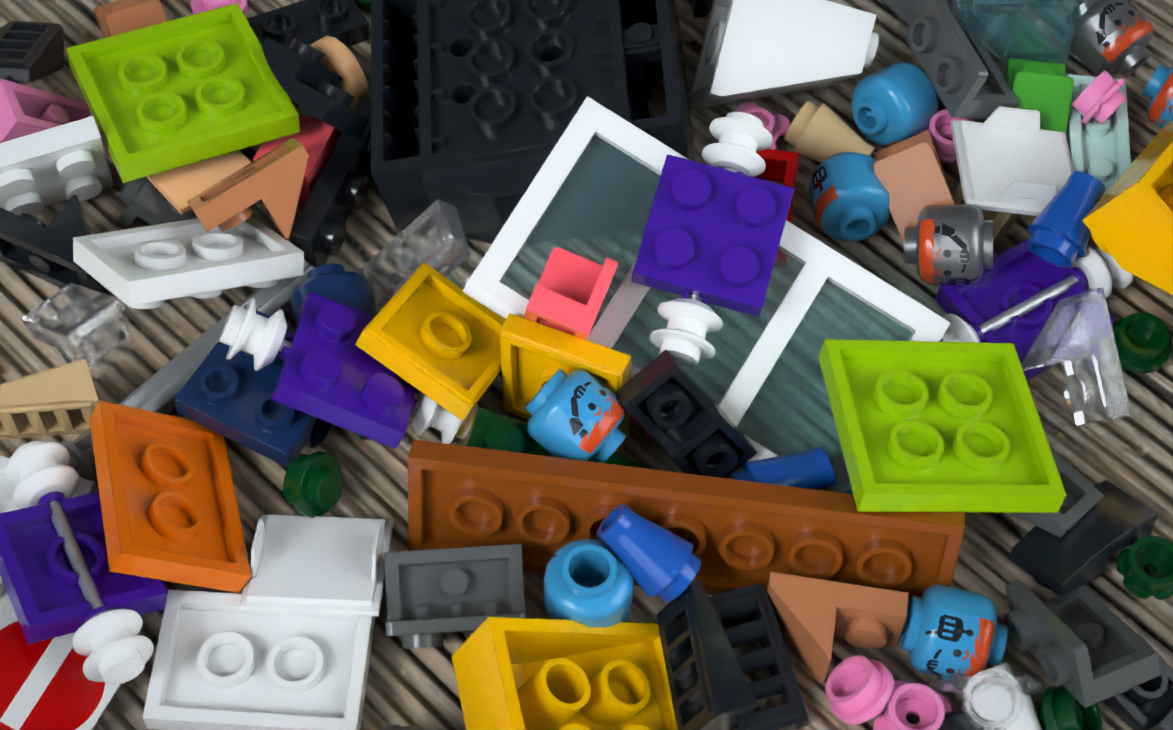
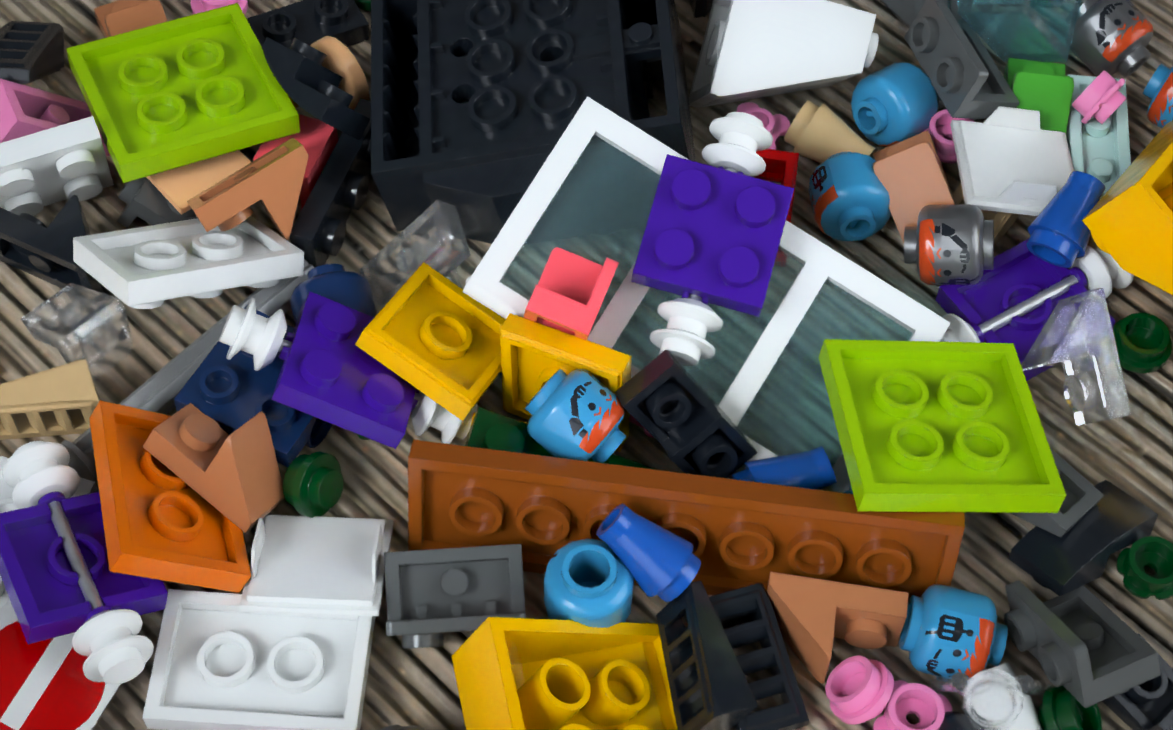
none -> nougat slope [143,403,284,533]

